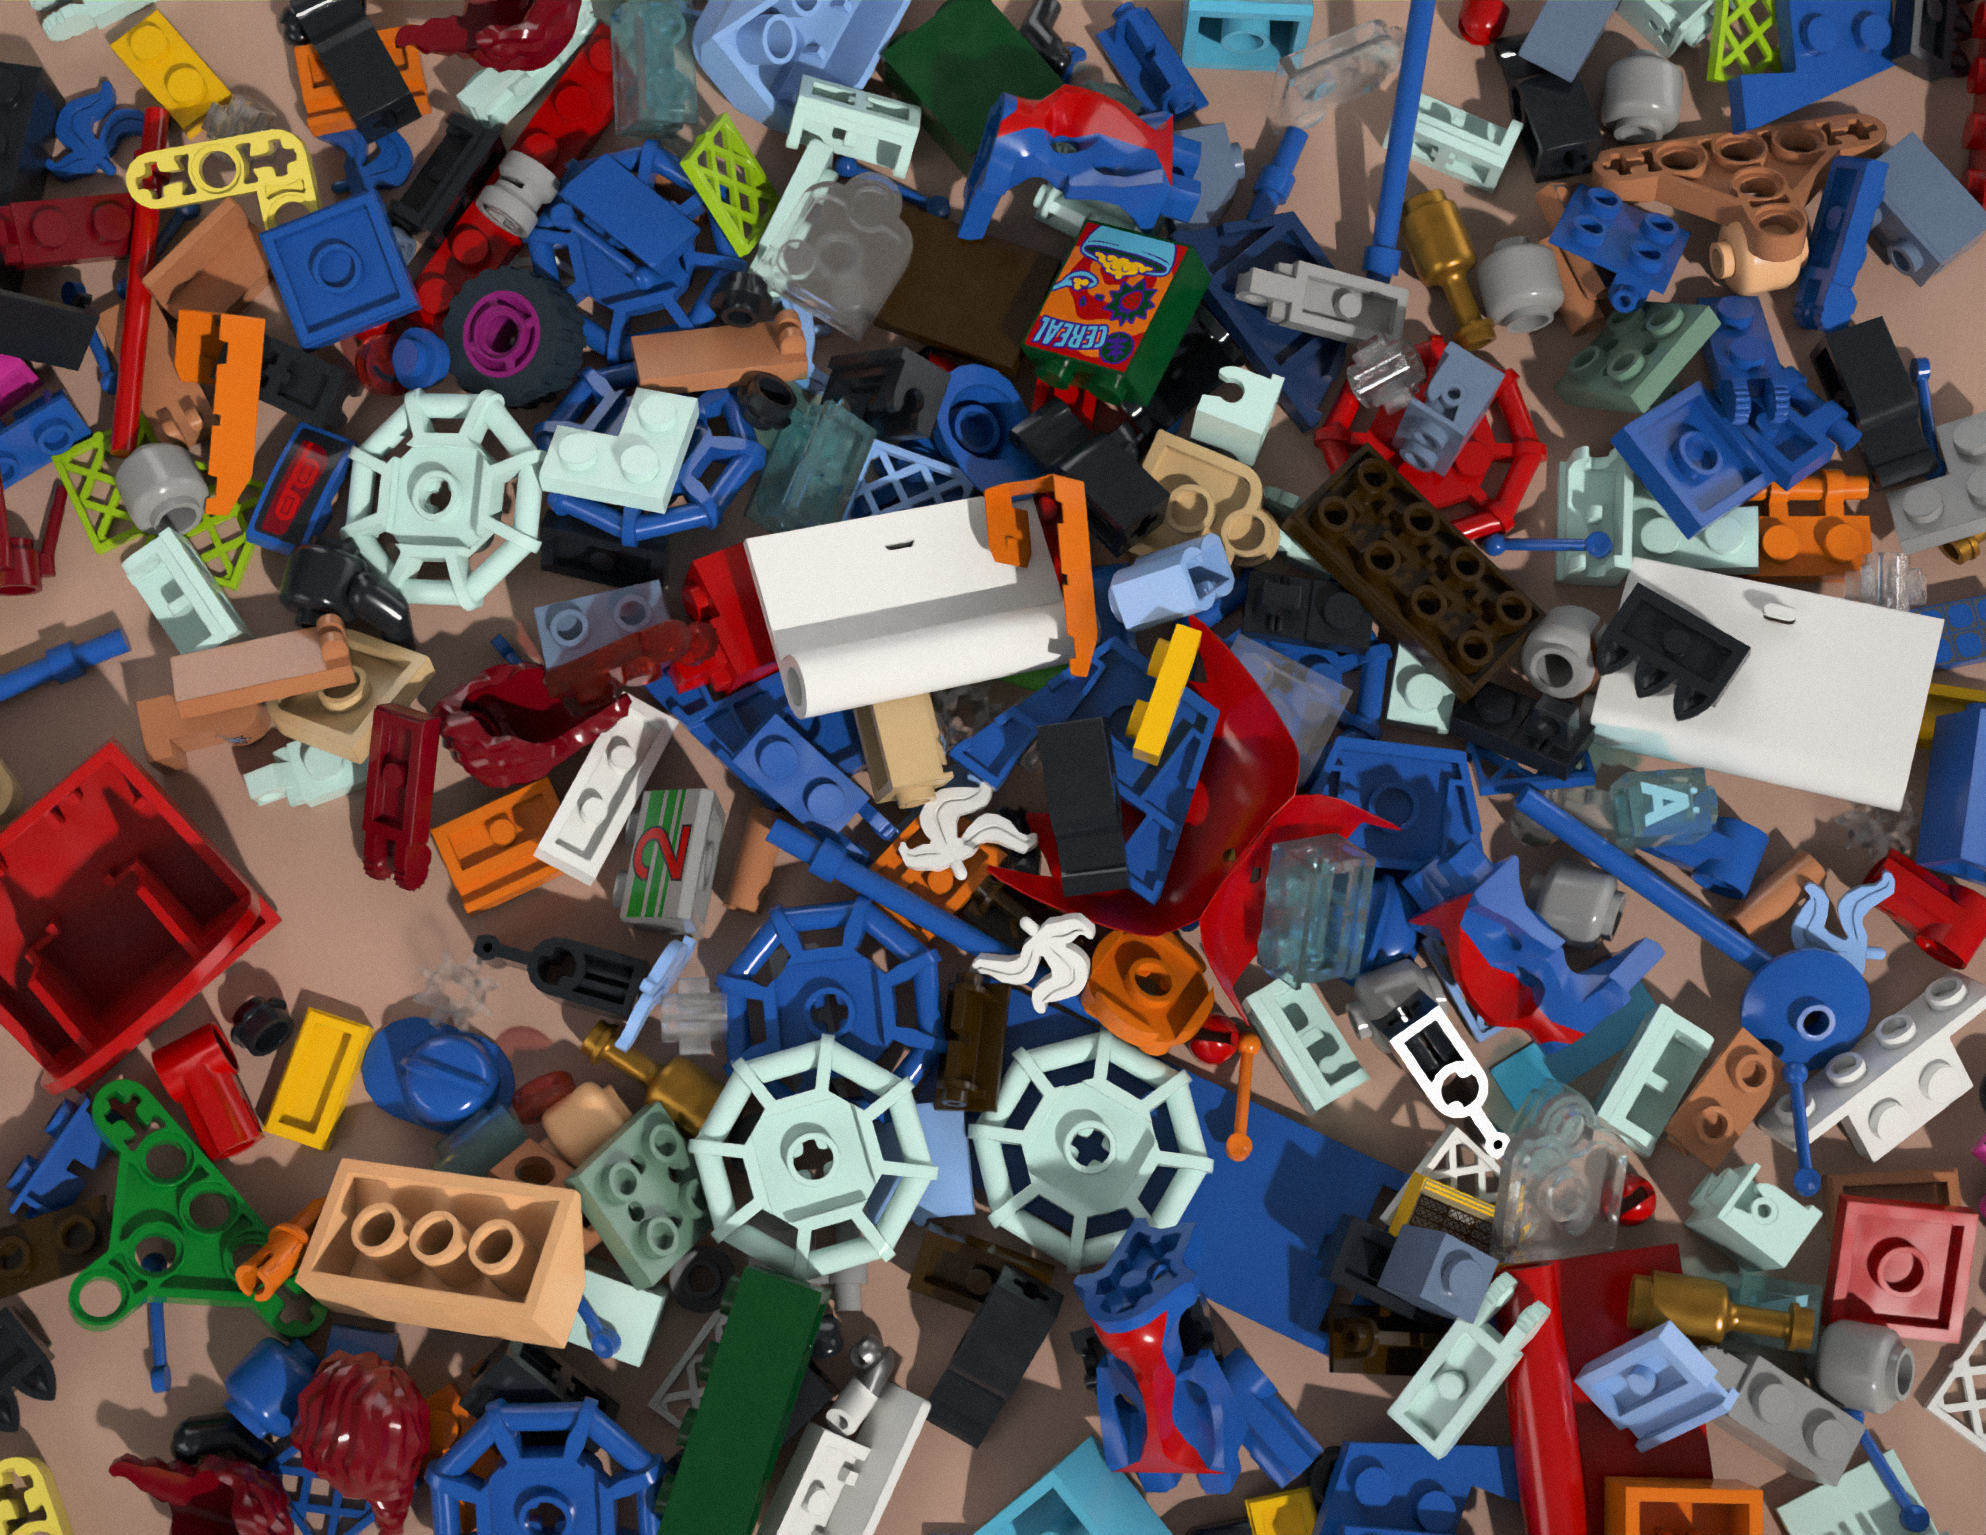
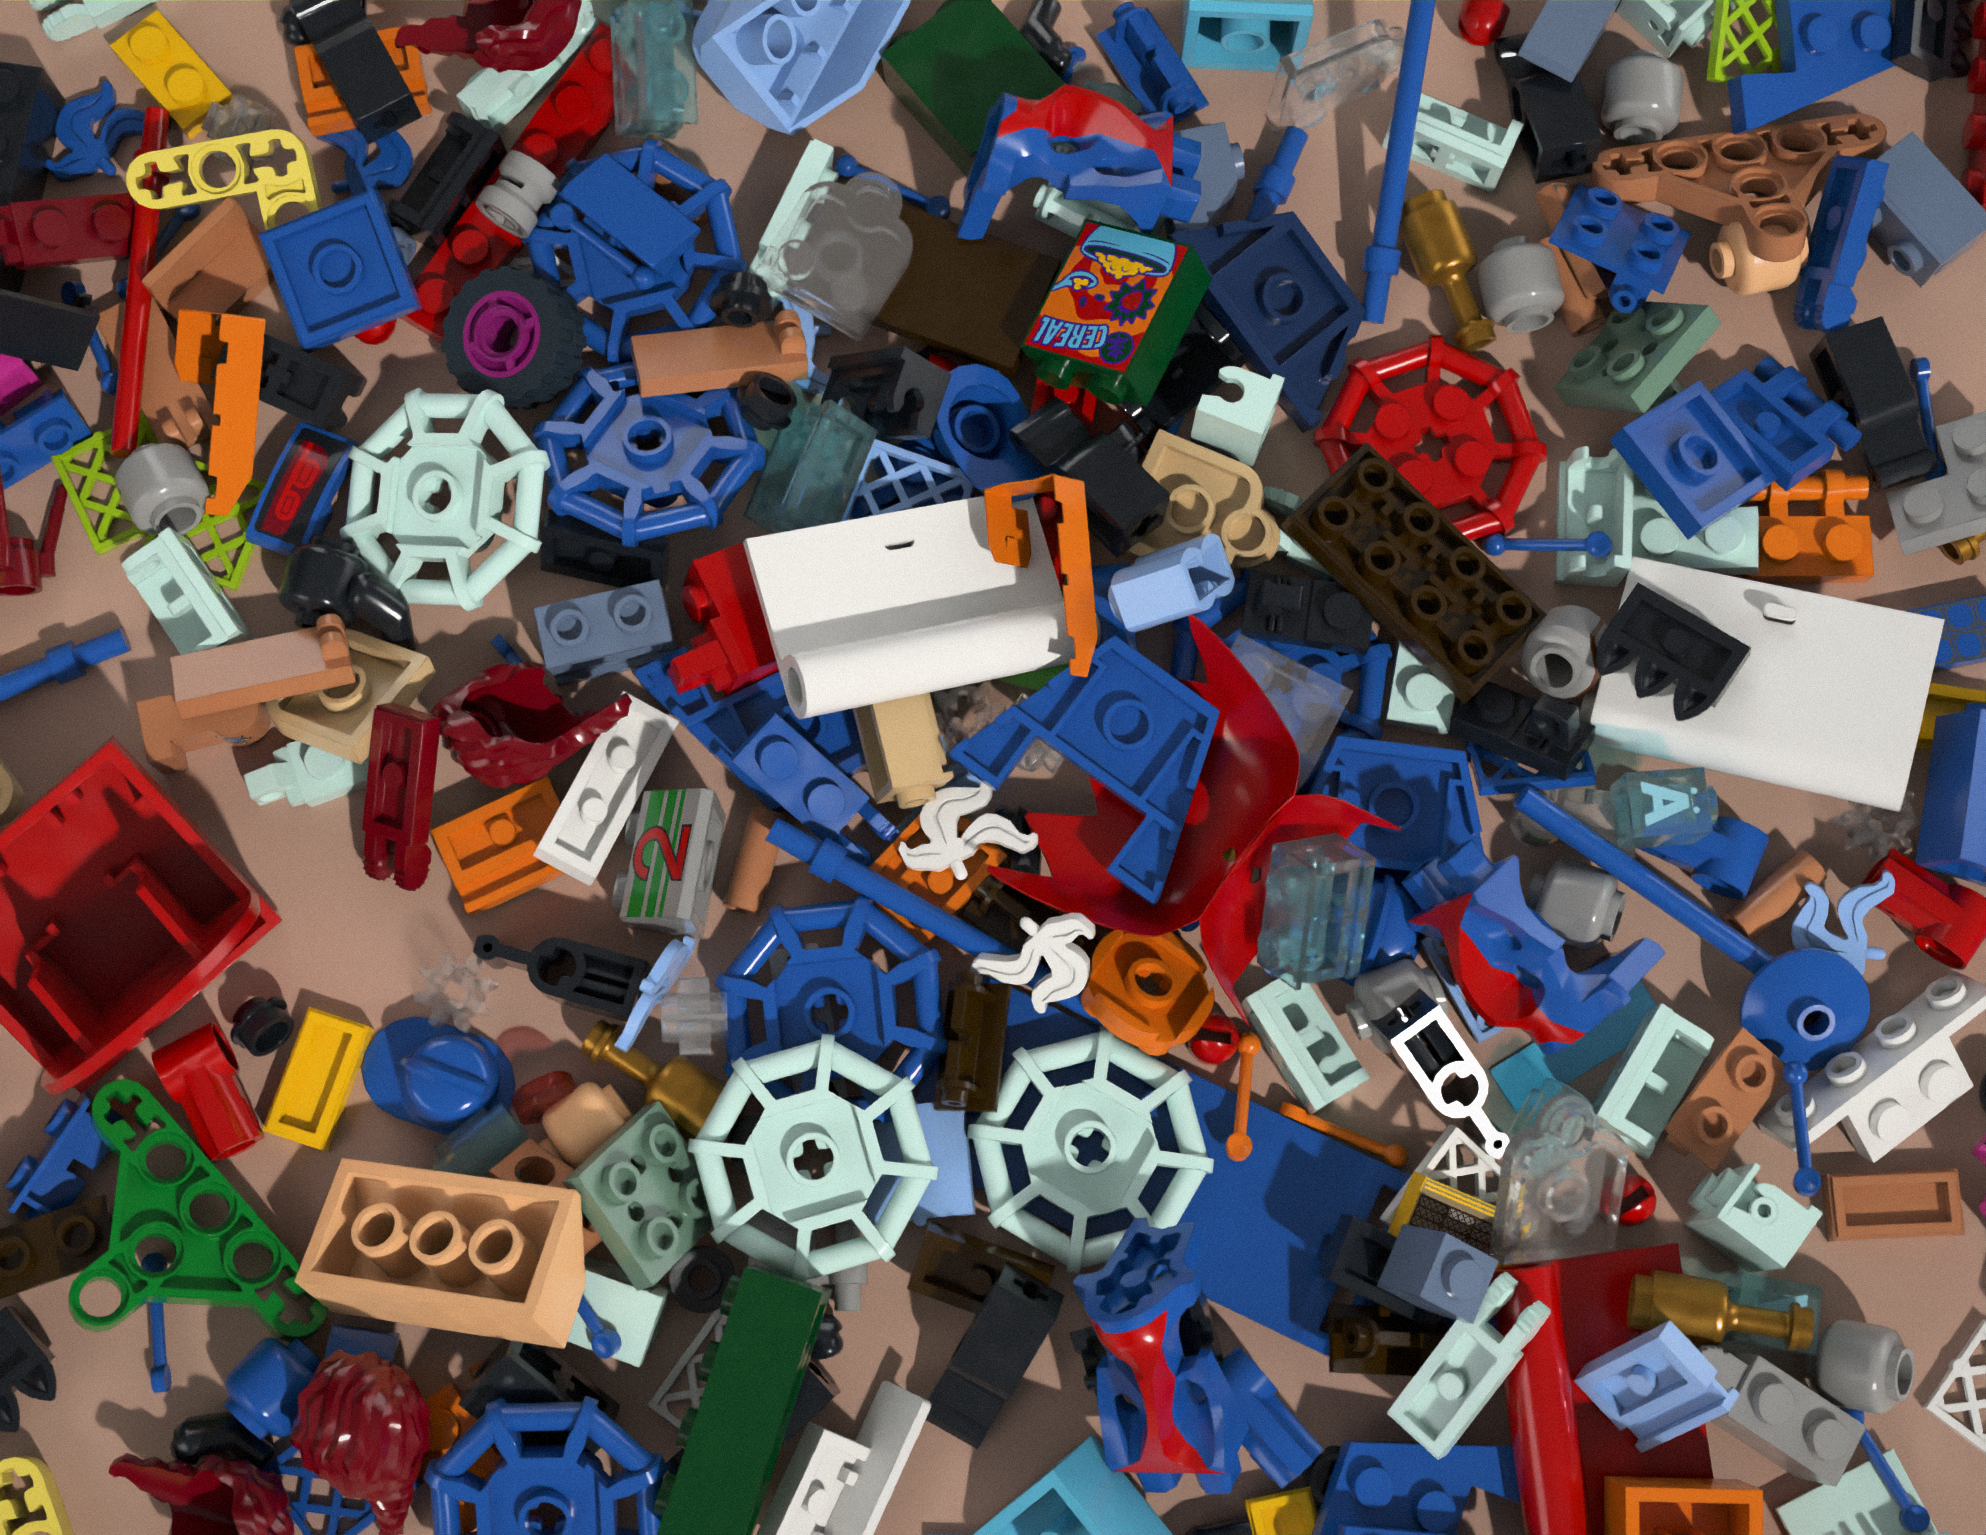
orange axle [235,1195,327,1302] -> none
clear red tile [355,334,410,396] -> none
blue plate [392,327,450,390] -> none
light aqua plate [539,387,700,514] -> none
clear red hinge [545,620,720,707] -> none
lime window [679,112,781,258] -> none
light aqua hinge [785,74,921,179] -> none
arm [825,1334,894,1436] -> none
black piece [1036,717,1131,897] -> none
yellow plate [1125,623,1202,766] -> none
light grey hinge [1234,260,1409,354] -> none
clear gear [1347,331,1426,415] -> none
sand blue hinge [1391,341,1506,477] -> none
blue hinge [1696,295,1791,425] -> none
plate [1820,1194,1979,1344] -> none
clear gear [1845,552,1927,612] -> none
none -> orange hinge [1278,1102,1409,1169]

